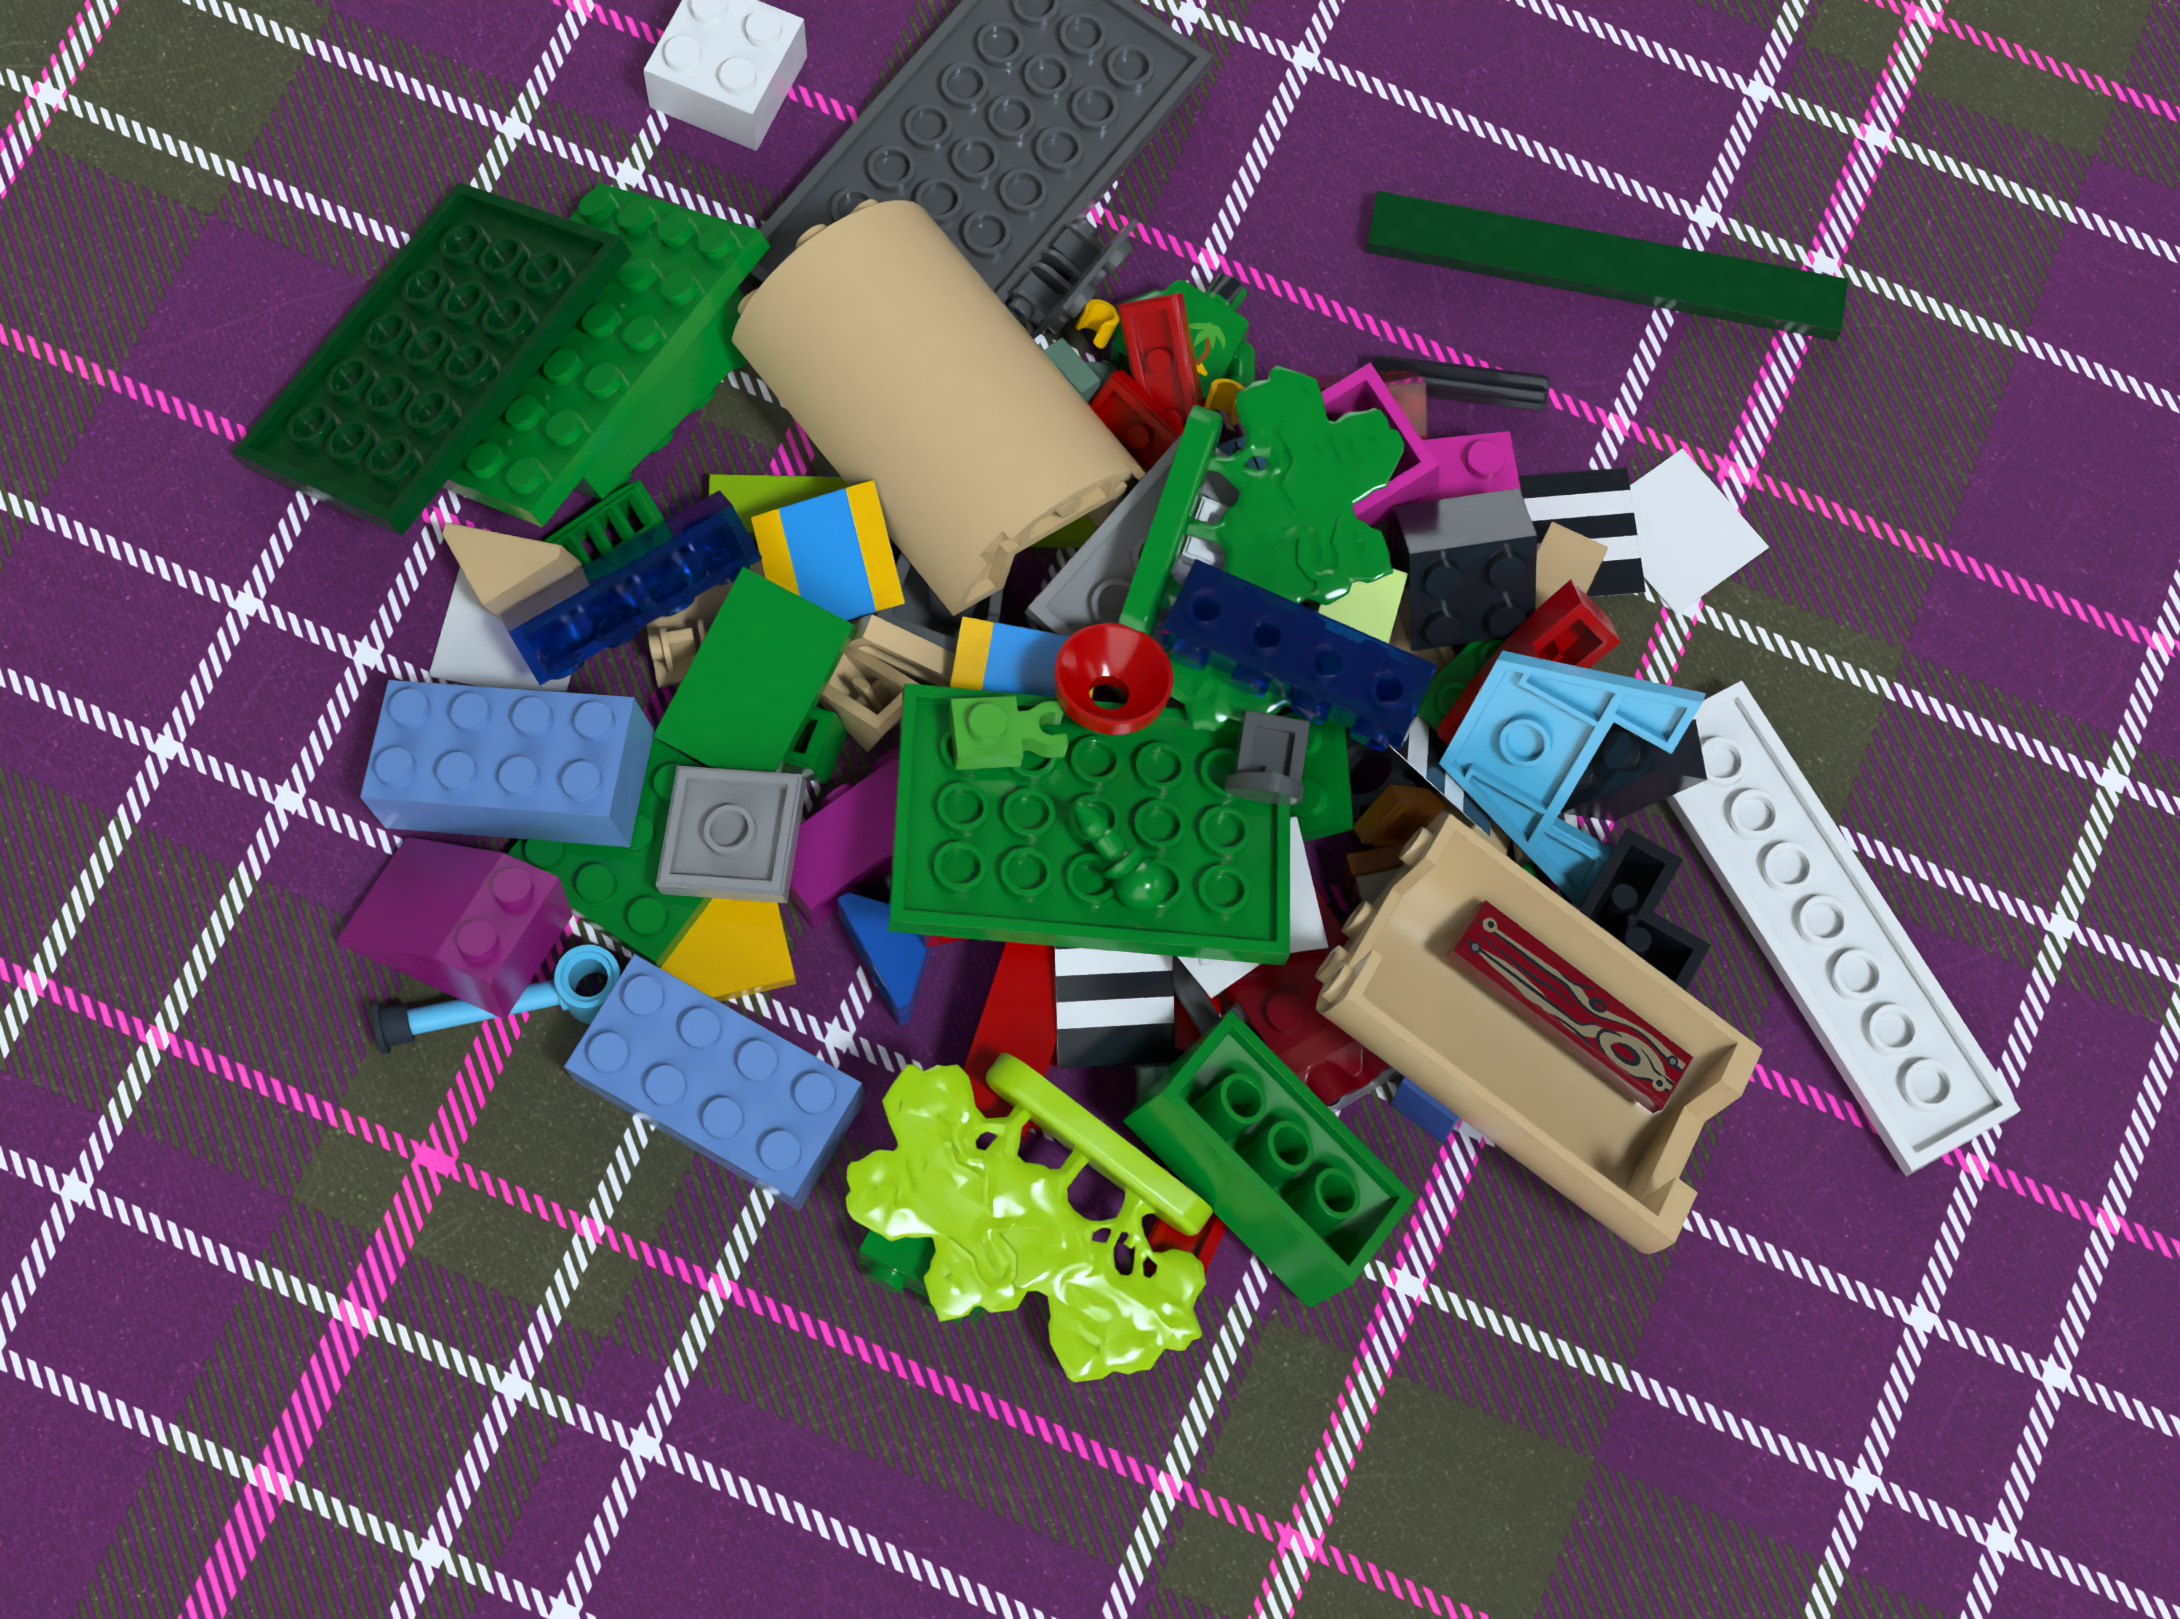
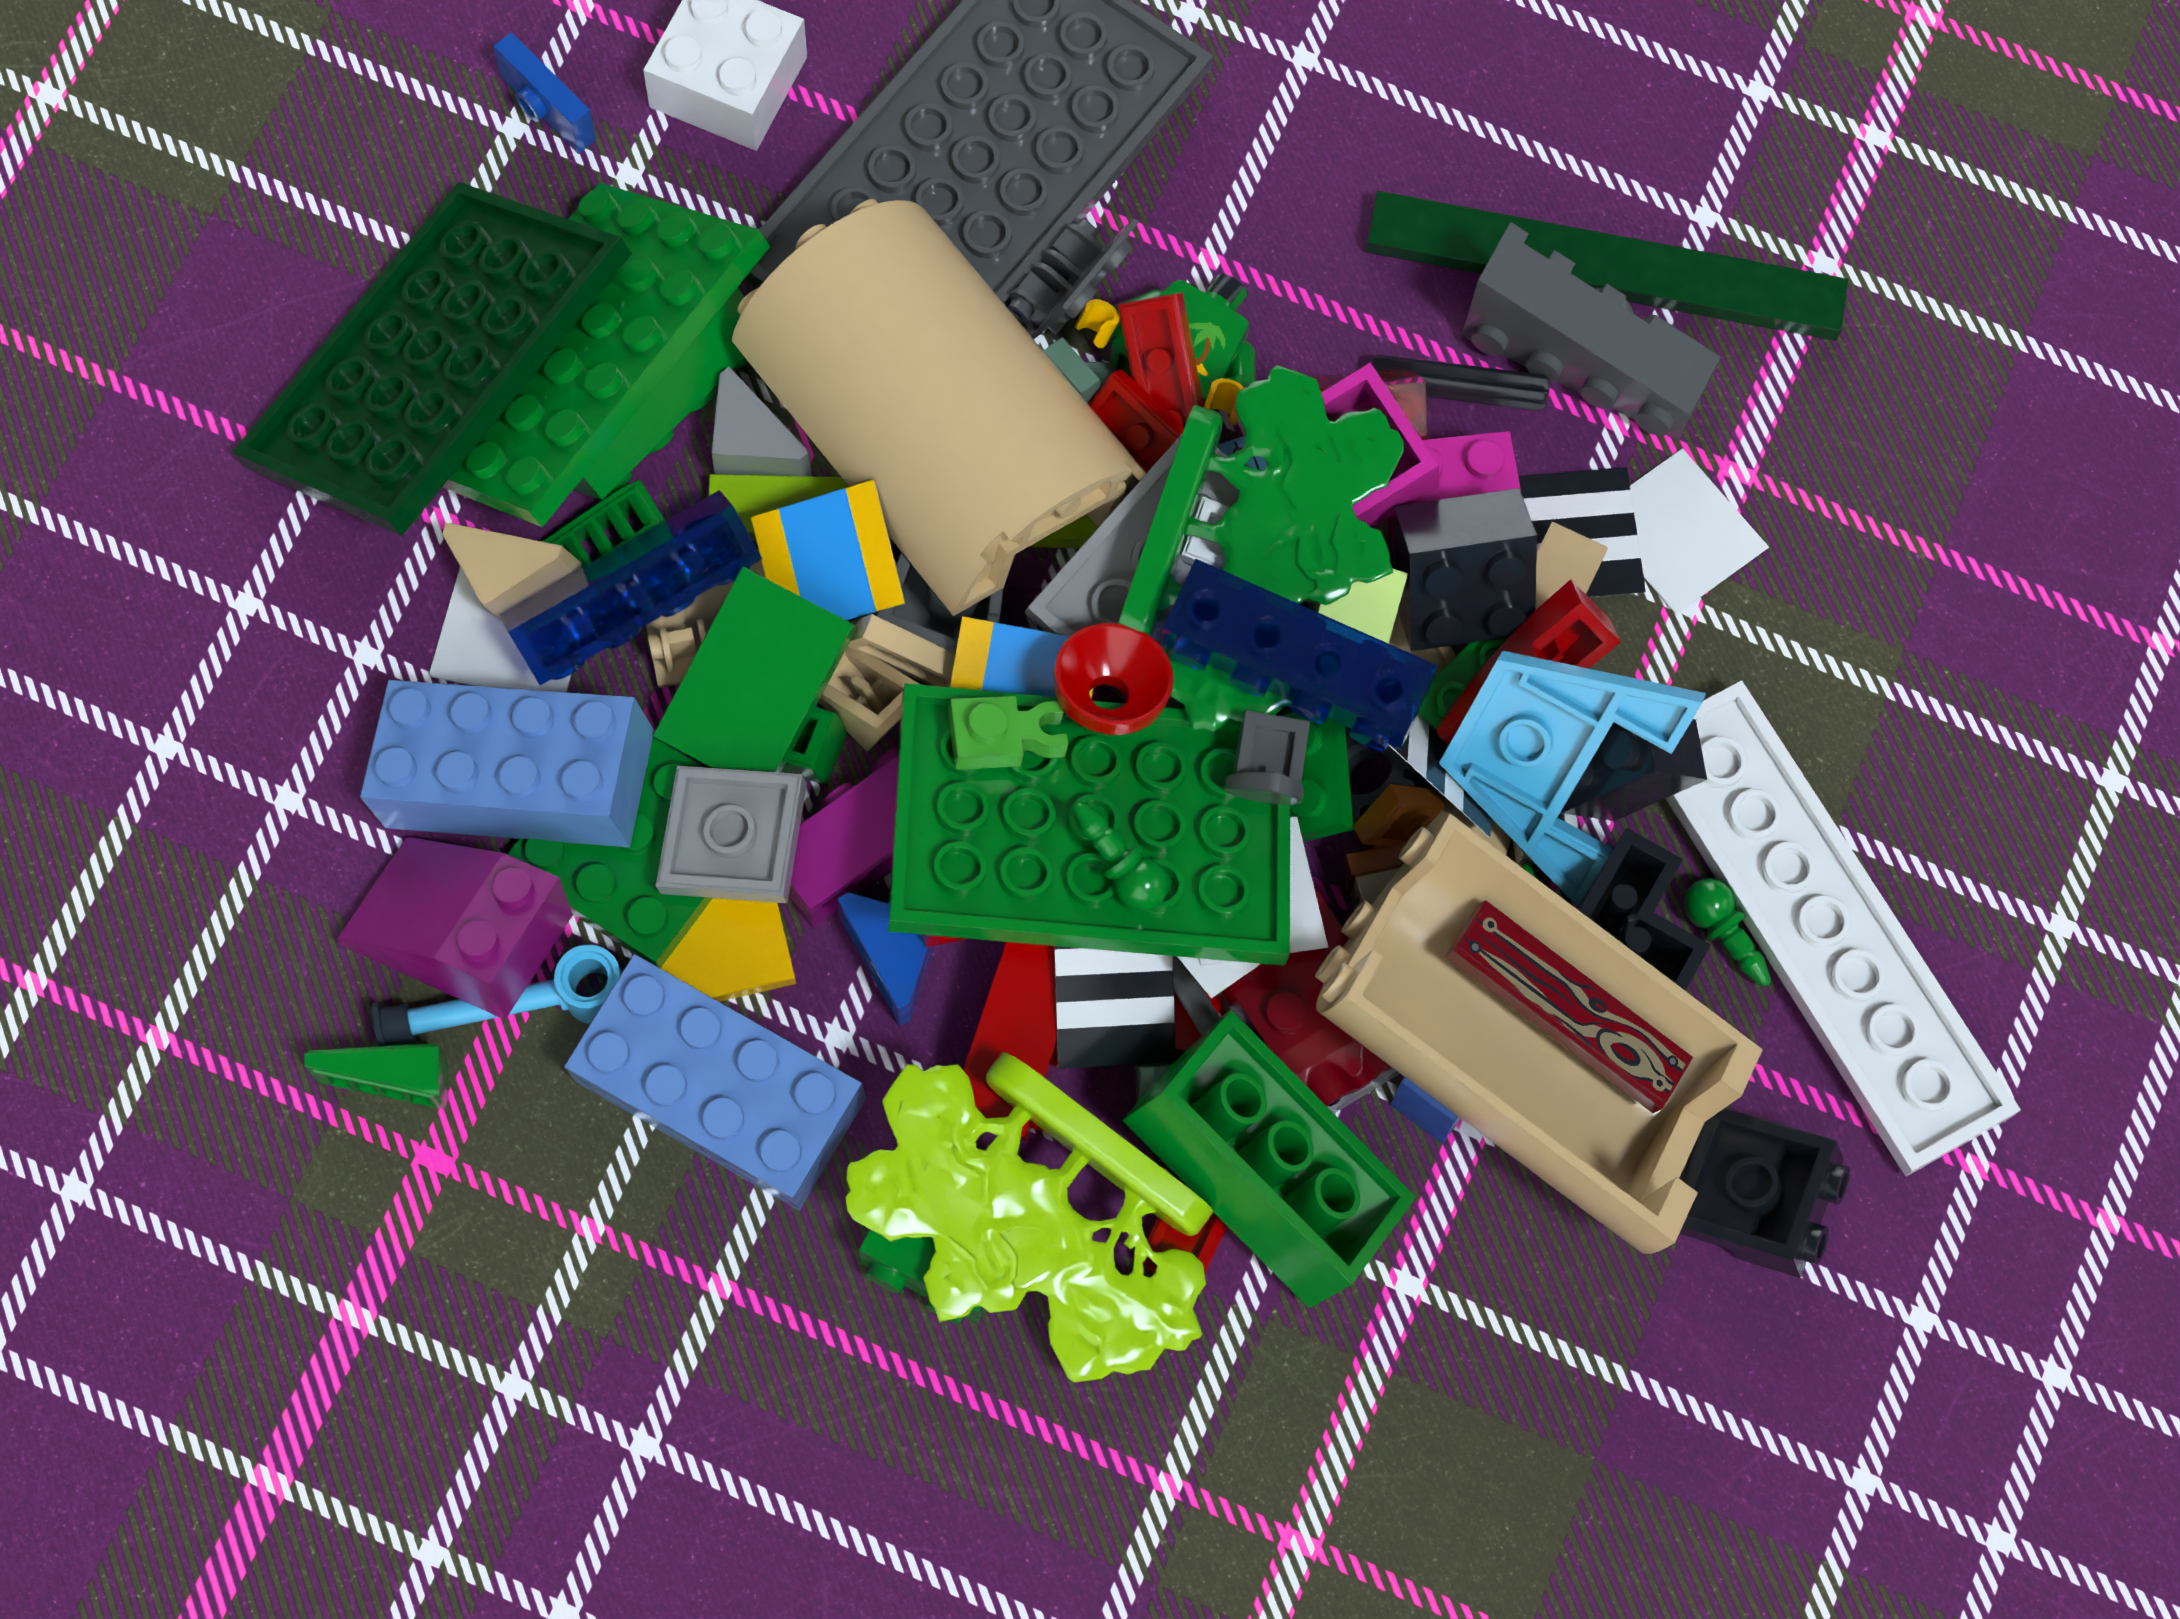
none -> green slope [304,1044,448,1109]
none -> blue plate [493,32,596,154]
none -> light grey slope [711,367,812,476]
none -> dark grey wedge [1462,222,1721,441]
none -> black plate [1679,1108,1850,1278]
none -> green bar [1683,878,1771,987]

